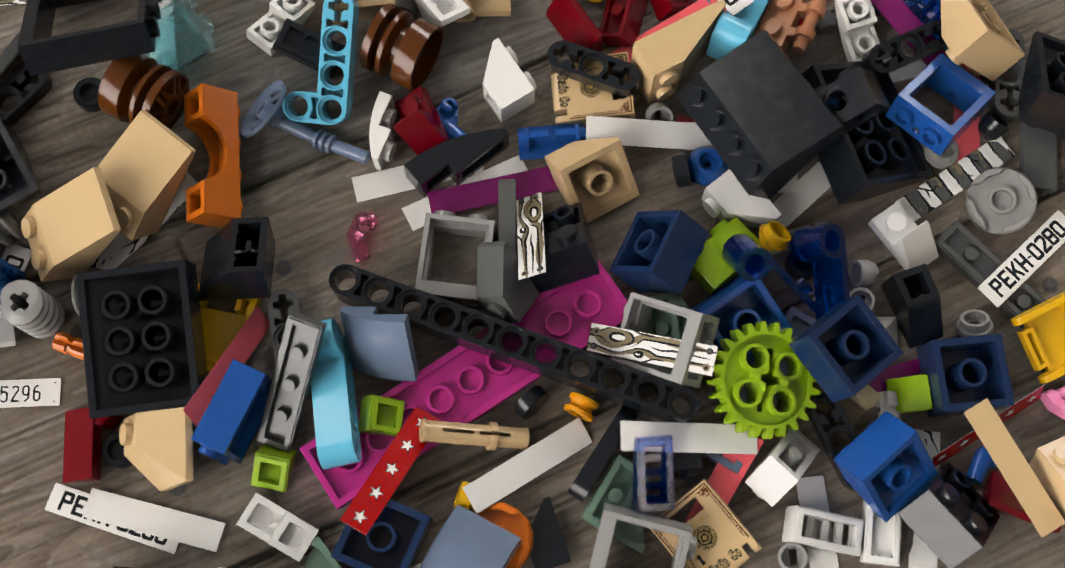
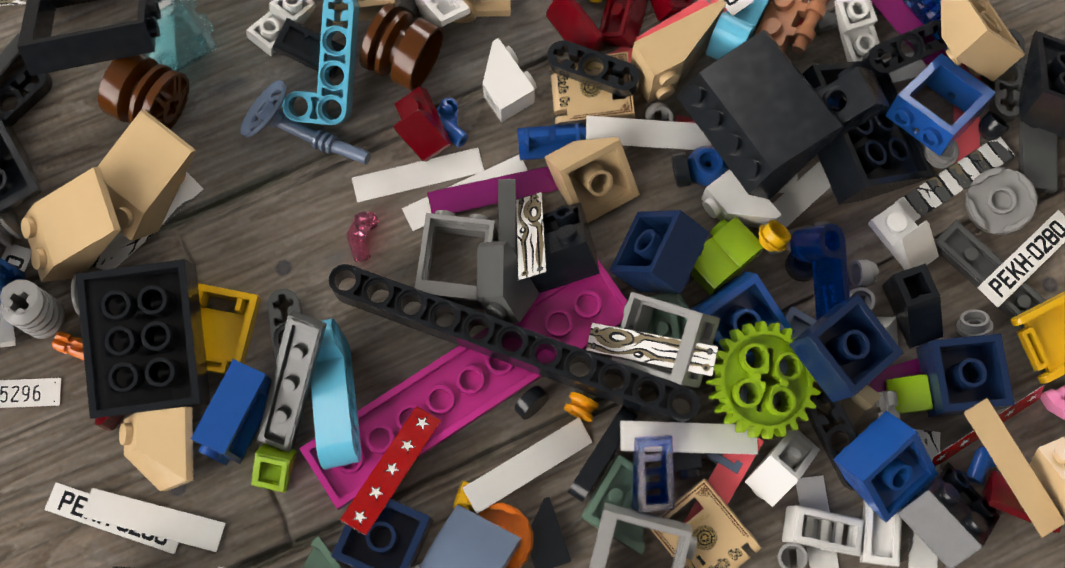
dark red slope [63,407,102,483] -> none
black tile [73,77,101,112] -> none
black tile [101,432,133,469] -> none
coral sticker [183,306,270,427] -> none
orange arch [184,83,243,228] -> none
black slope [198,217,276,301] -> none
white slope [236,492,319,562] -> none
sand blue slope [340,306,419,381] -> none
lime slope [358,395,405,437] -> none
white slope [369,91,397,171] -> none
black slope [404,128,509,196] -> none
tan pin [419,419,529,451] -> none
clear blue door [722,234,820,313] -> none

